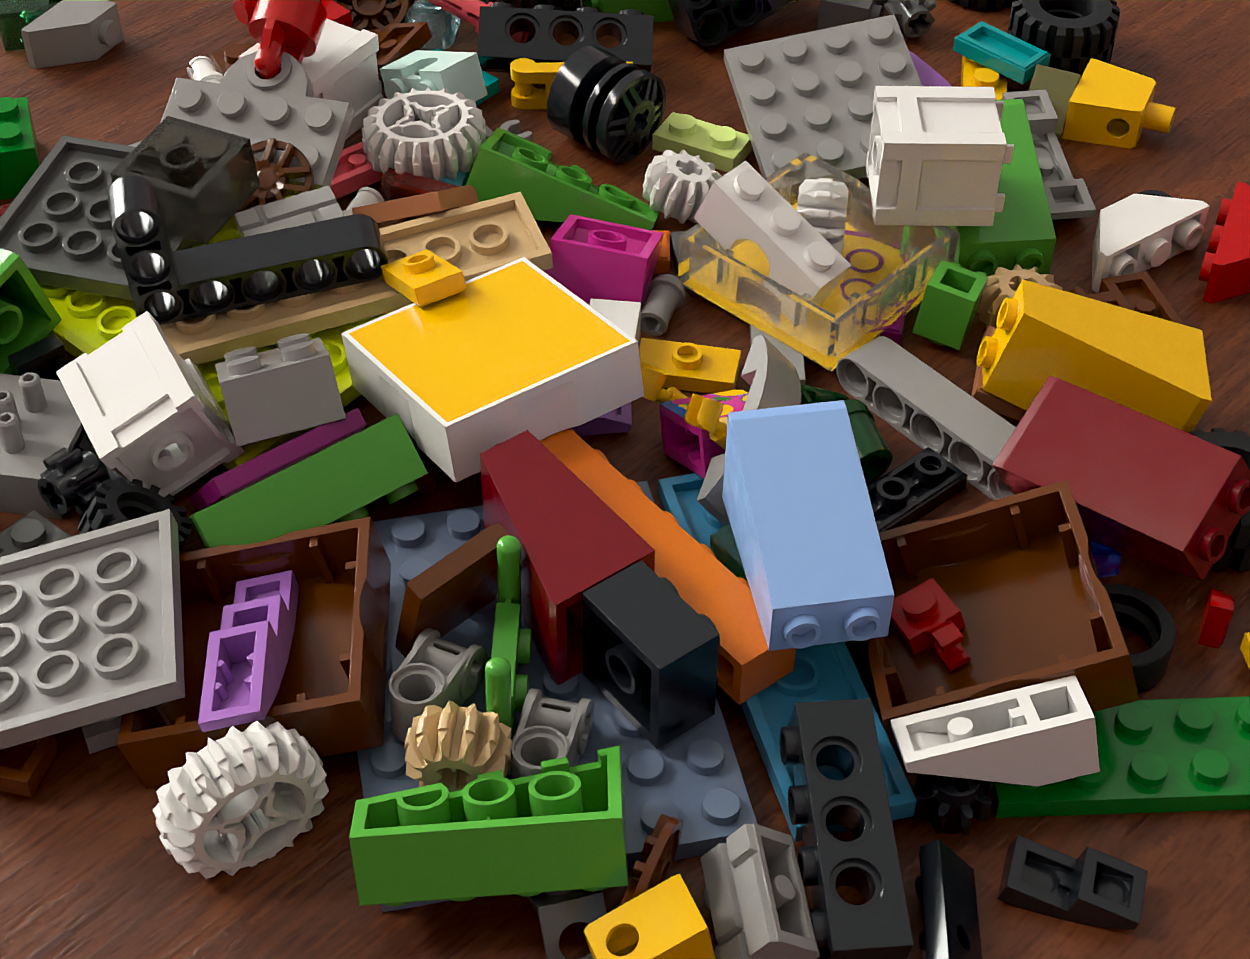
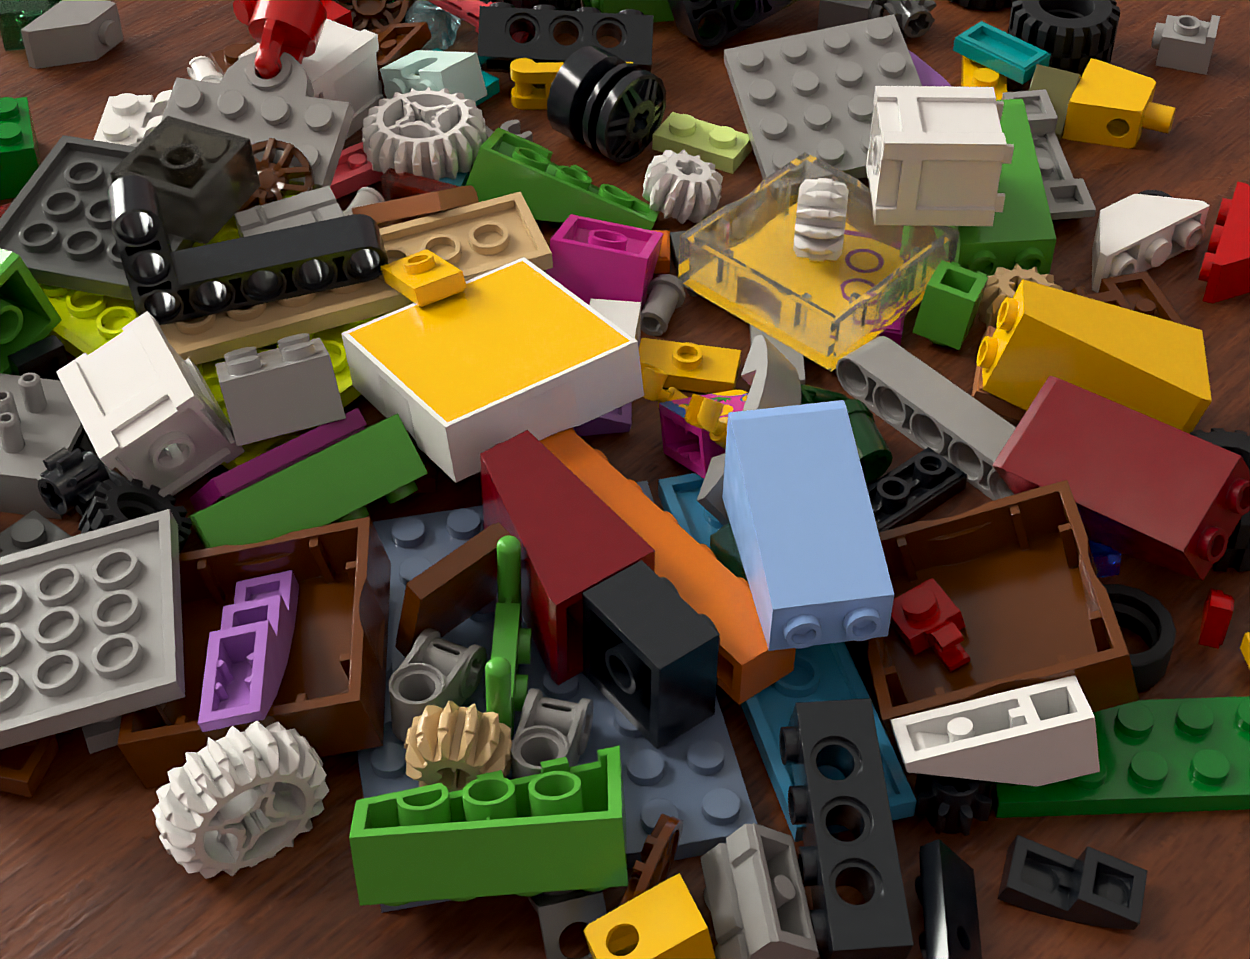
white arch [694,161,851,322] -> none
none -> white plate [94,90,172,146]
none -> light grey brick [1151,15,1221,75]

